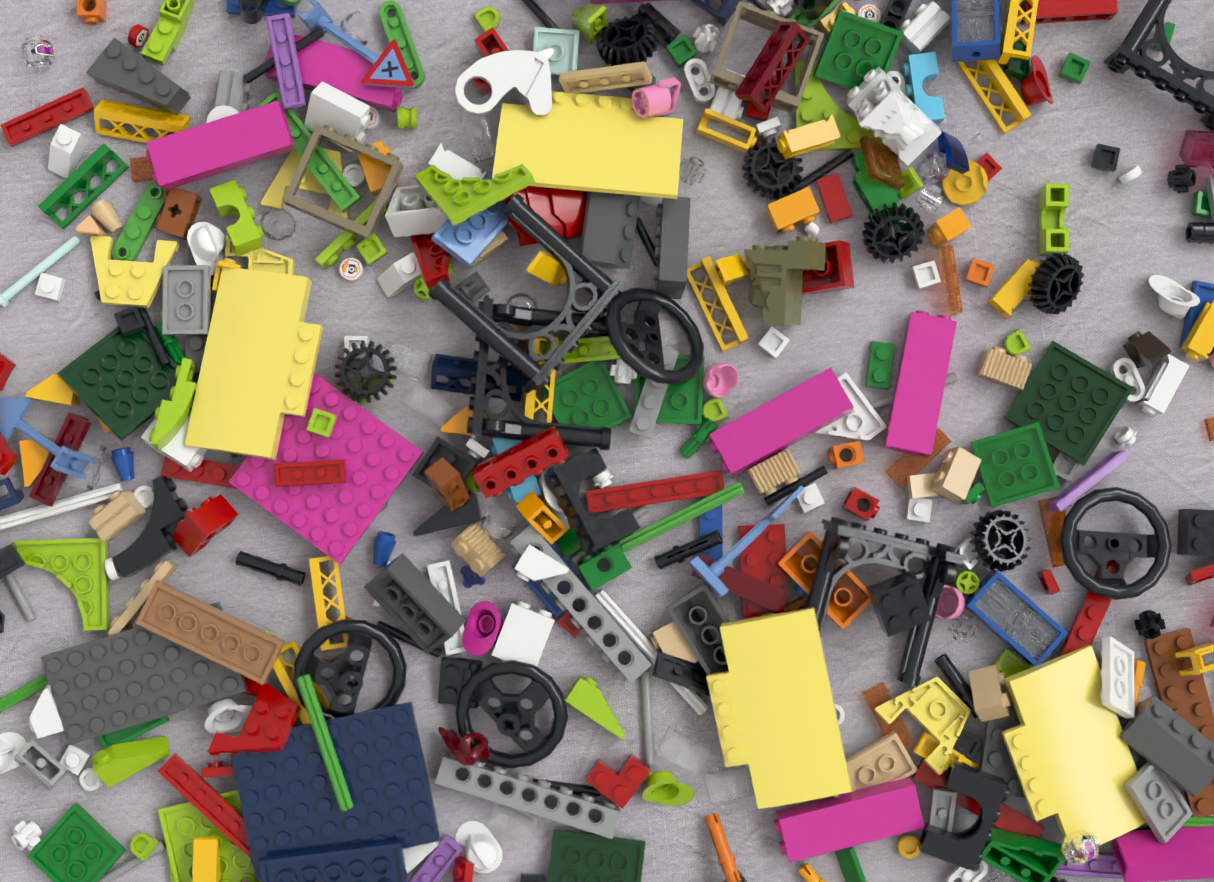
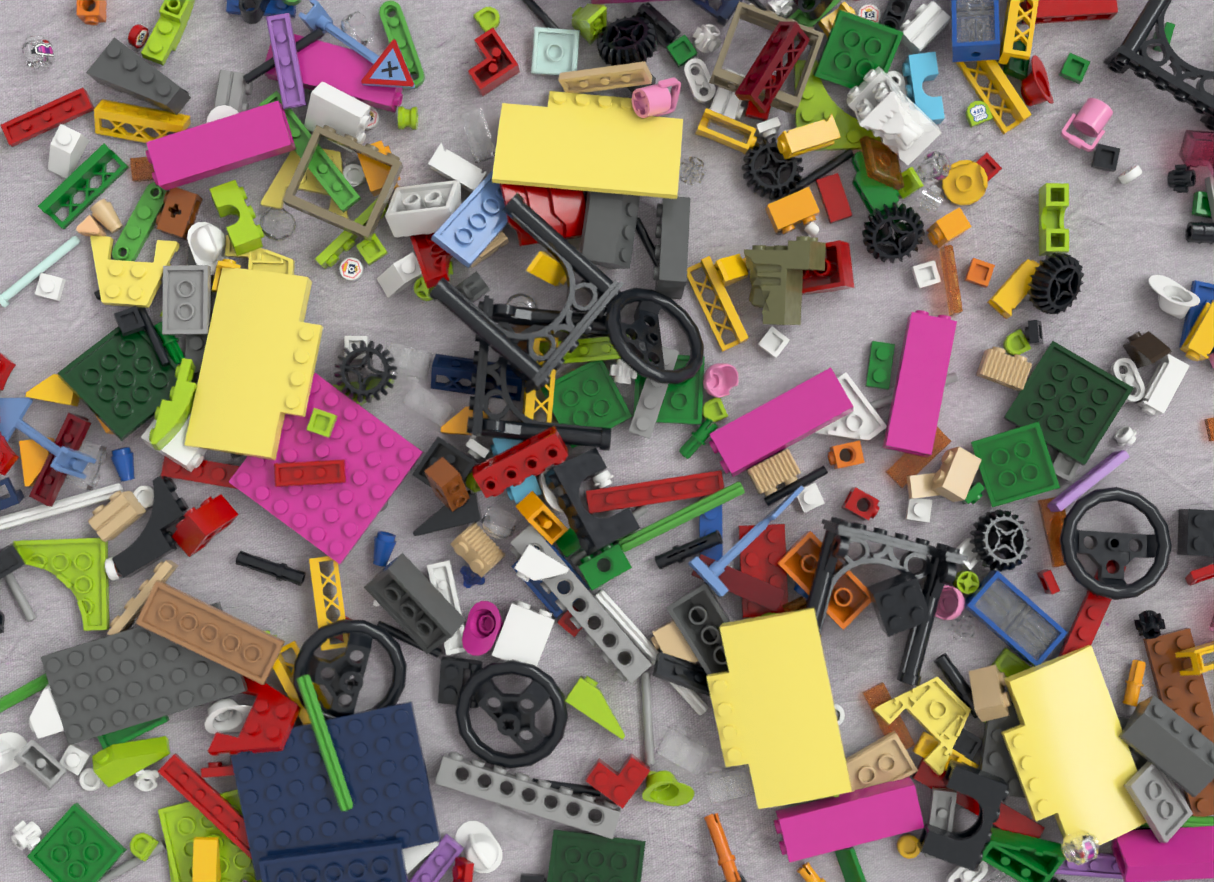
lime plate [414,164,535,226] -> none
dark red hair [438,727,491,766] -> none
white animal [454,48,554,116] -> none
clear blue slope [938,130,970,174] -> none
white plate [1100,636,1135,719] -> none
none -> white plate [134,769,159,791]
none -> tile [966,101,993,128]
none -> black plate [1025,320,1043,345]
none -> bright pink piece [1061,98,1113,152]

